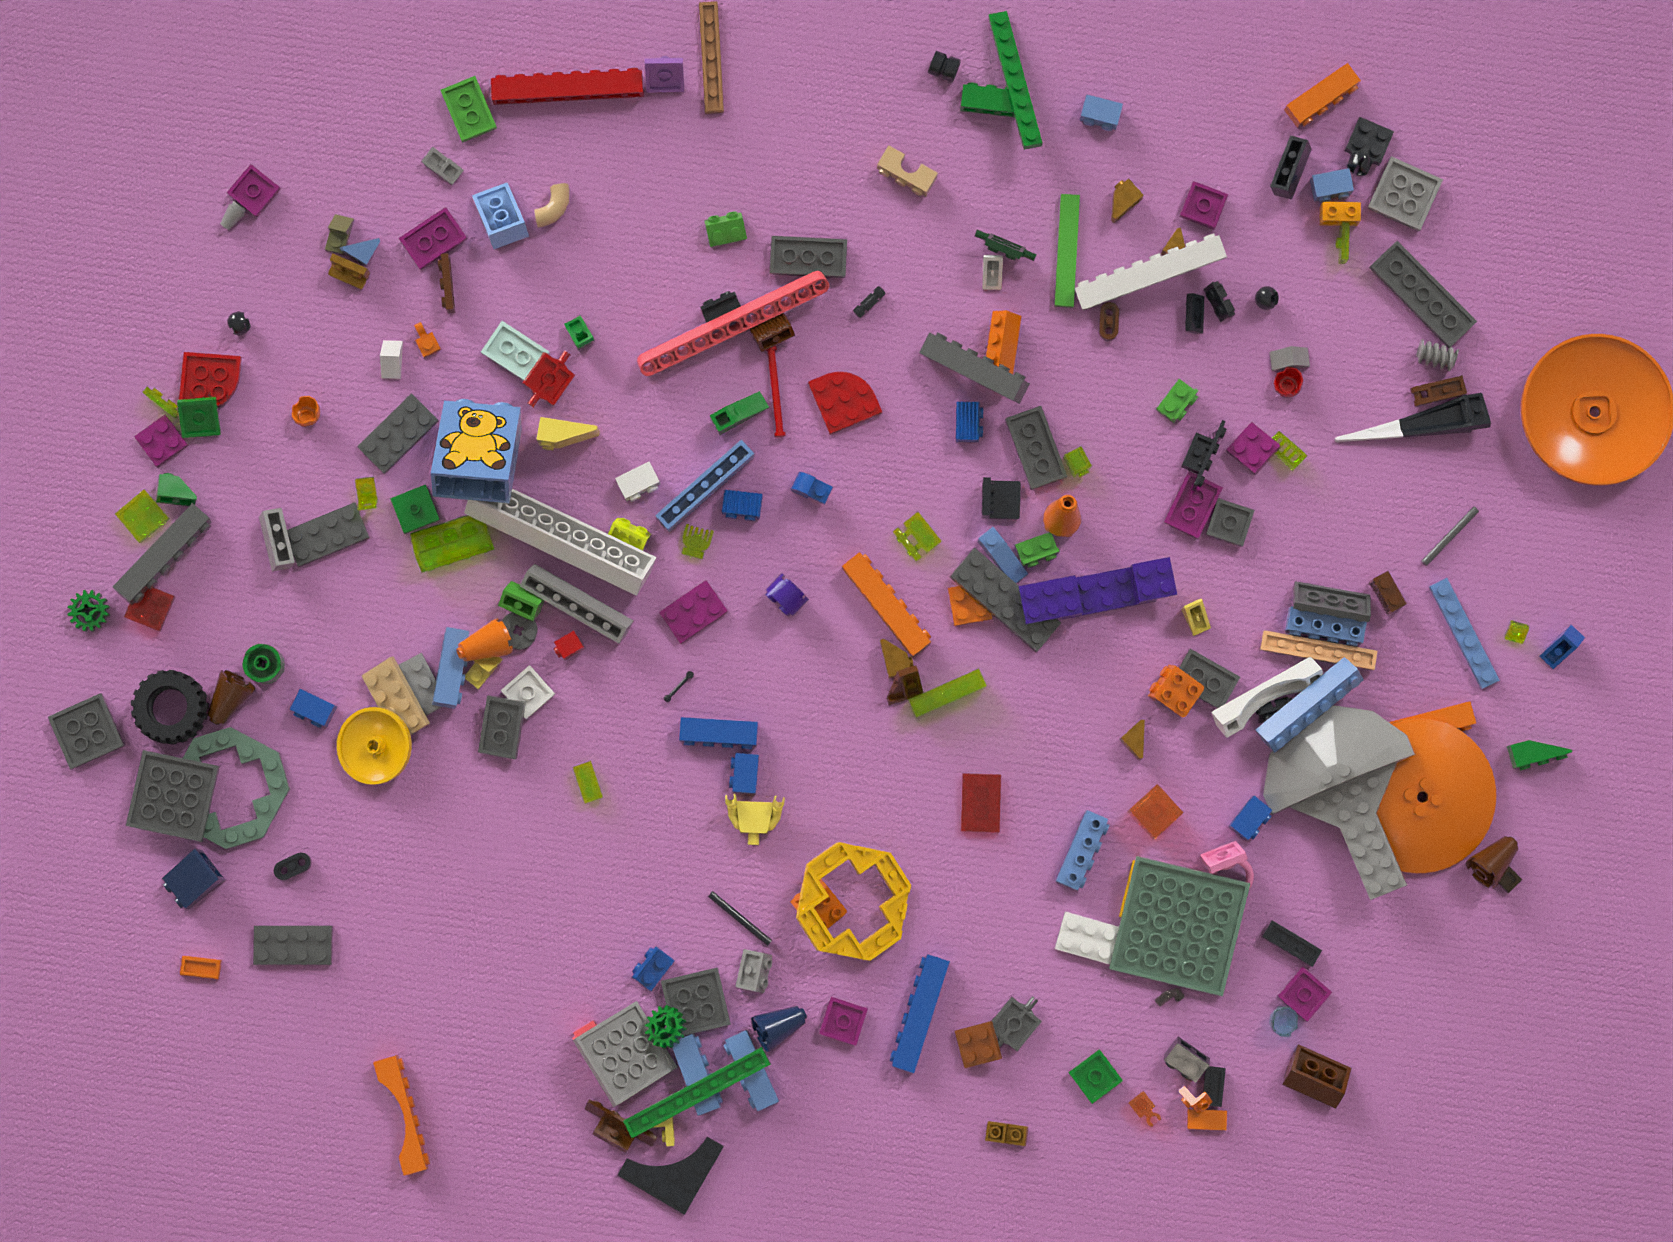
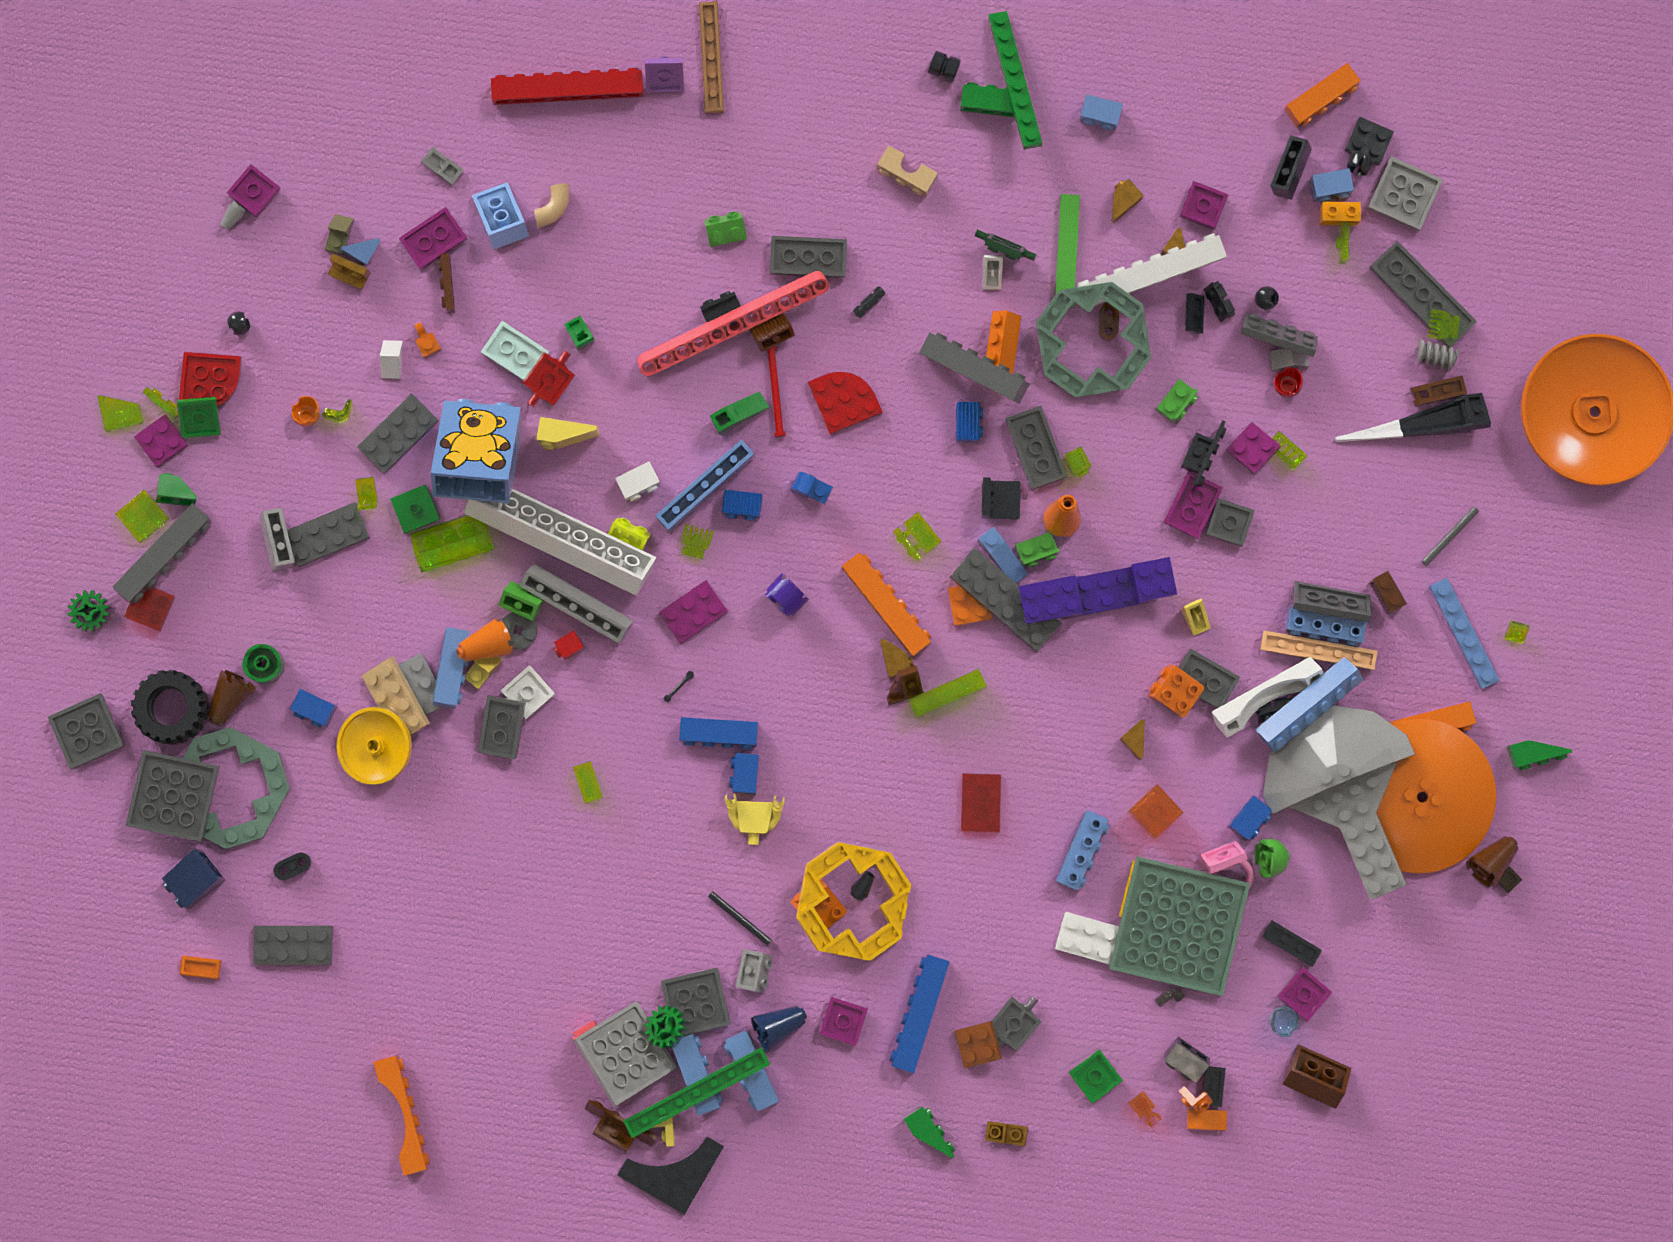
bright green plate [441,76,497,143] -> none
blue bracket [632,946,675,991] -> none
blue slope [1539,625,1585,669] -> none
none -> clear neon green wing [97,395,144,432]
none -> clear neon green hair [322,399,352,422]
none -> black cone [850,871,875,901]
none -> green slope [903,1106,956,1158]
none -> sand green plate [1036,282,1151,397]
none -> dark grey plate [1241,313,1318,357]
none -> bright green cylinder [1254,839,1290,878]
none -> clear neon green piece [1427,309,1460,340]

